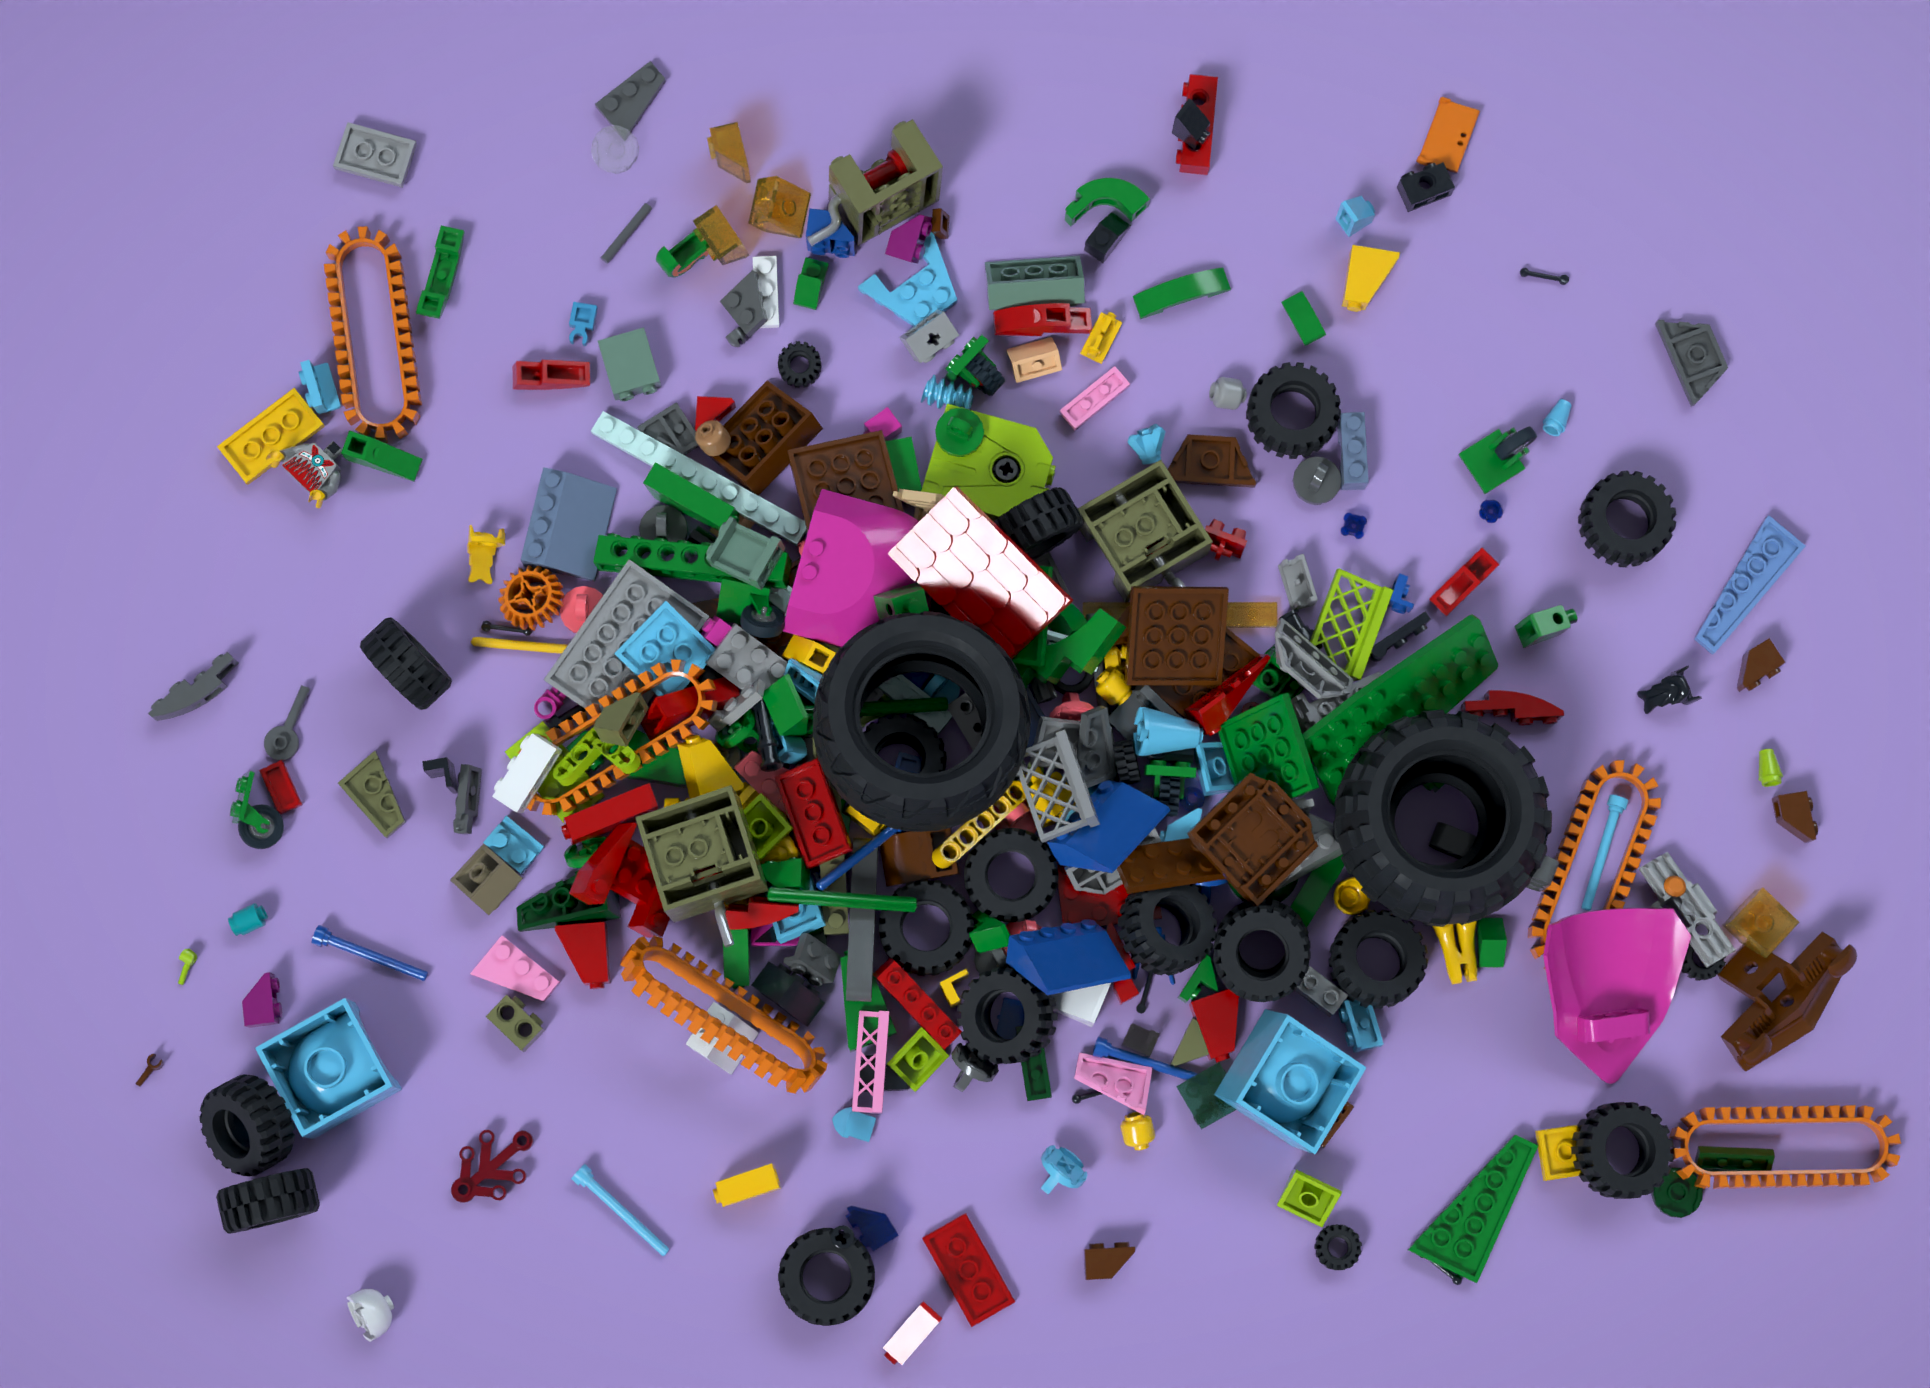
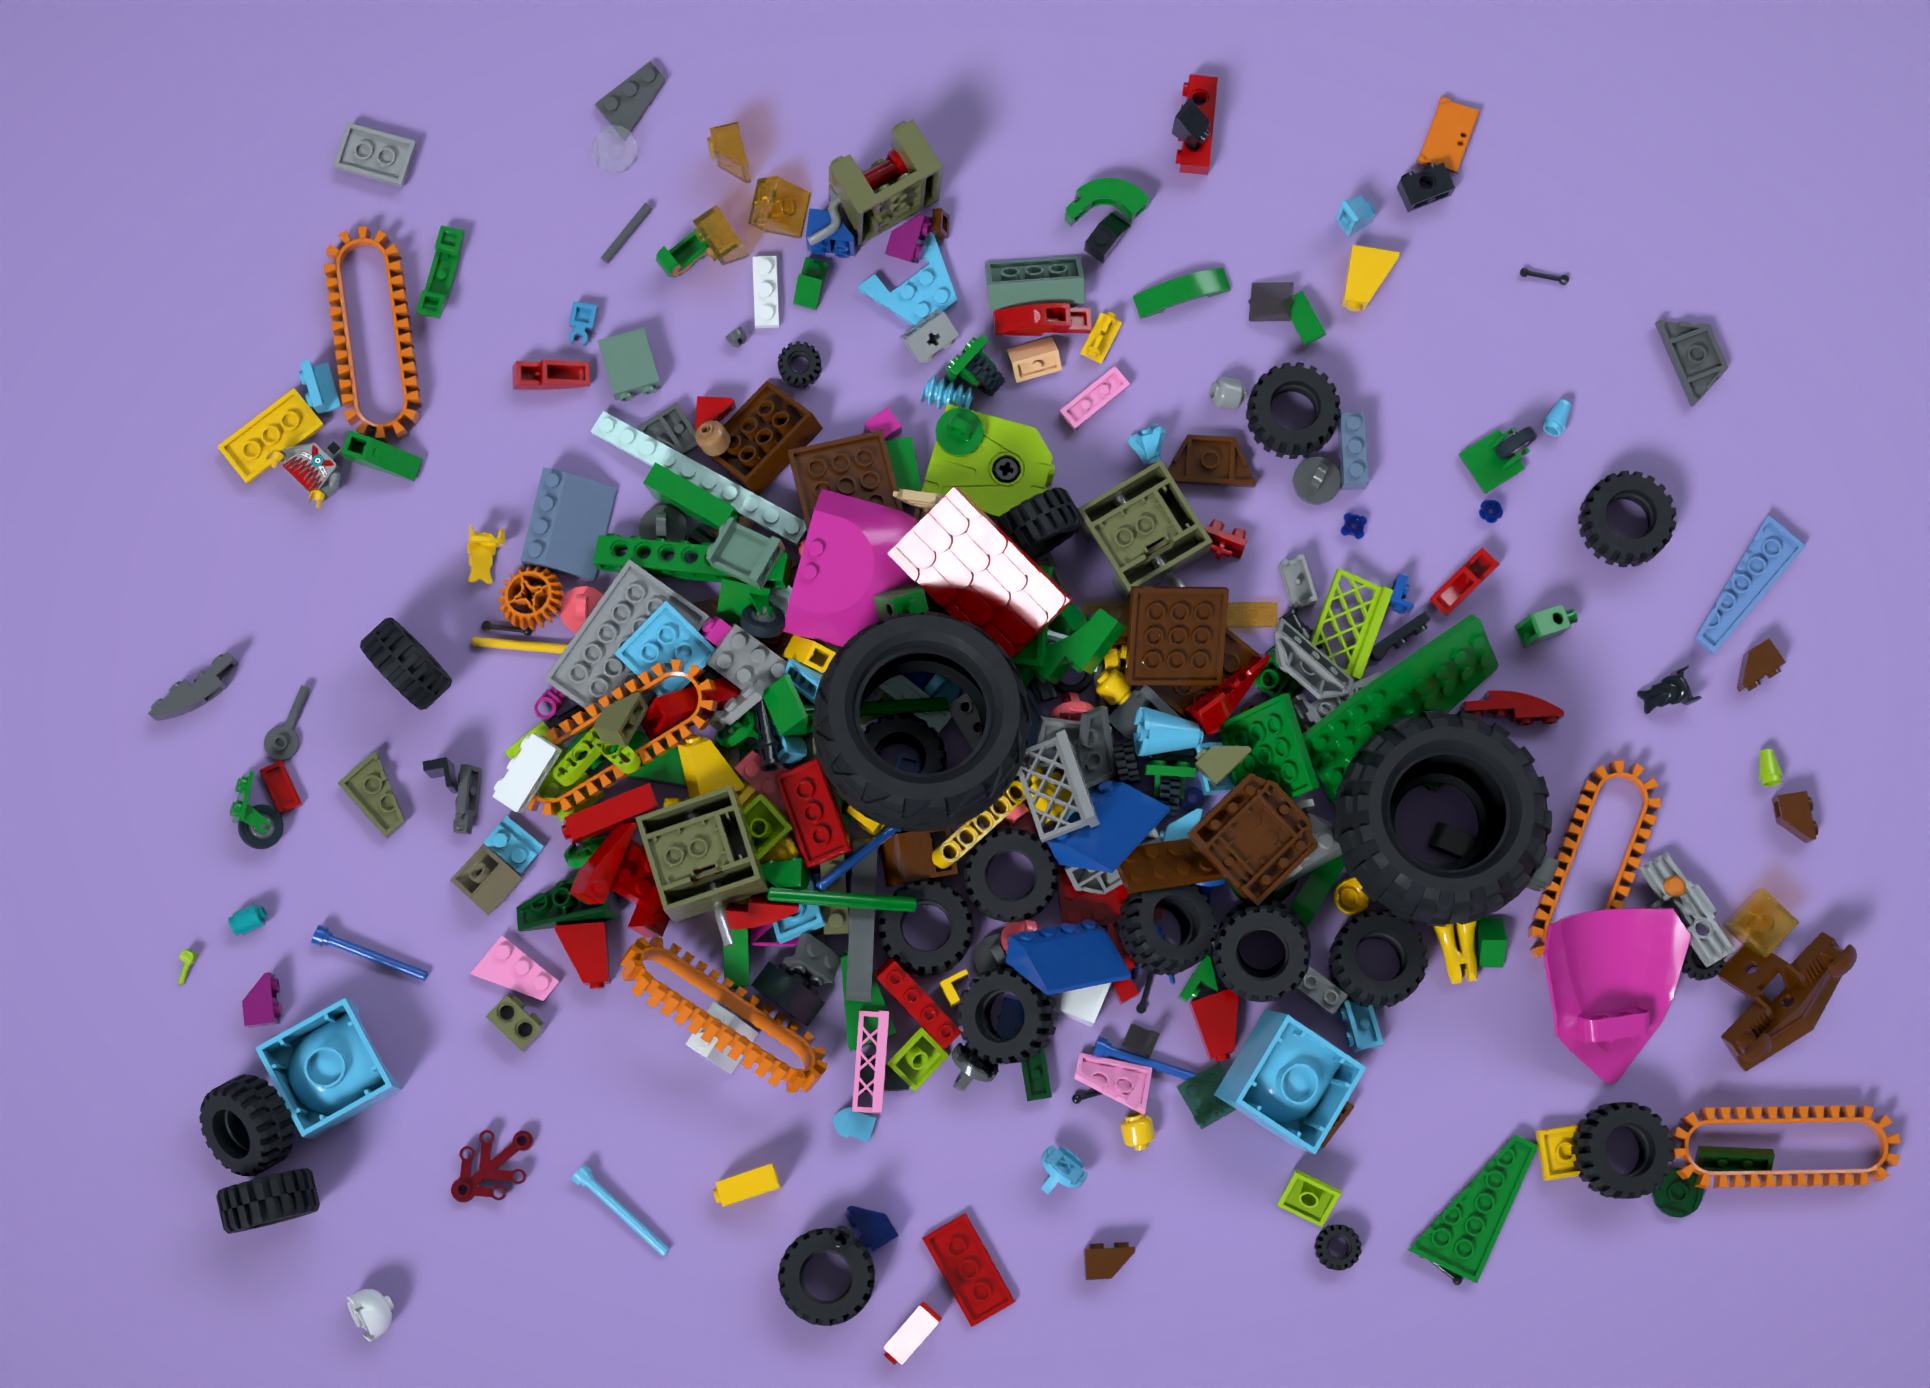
reddish brown hand [135,1054,163,1087] -> none
dark grey wing [720,270,768,337] -> none
green slope [969,910,1010,953] -> none
olive slope [1170,1018,1209,1067] -> none
medium azure piece [1581,795,1629,911] -> none
none -> olive slope [1194,746,1252,787]
none -> clear smoke piece [1248,282,1294,322]

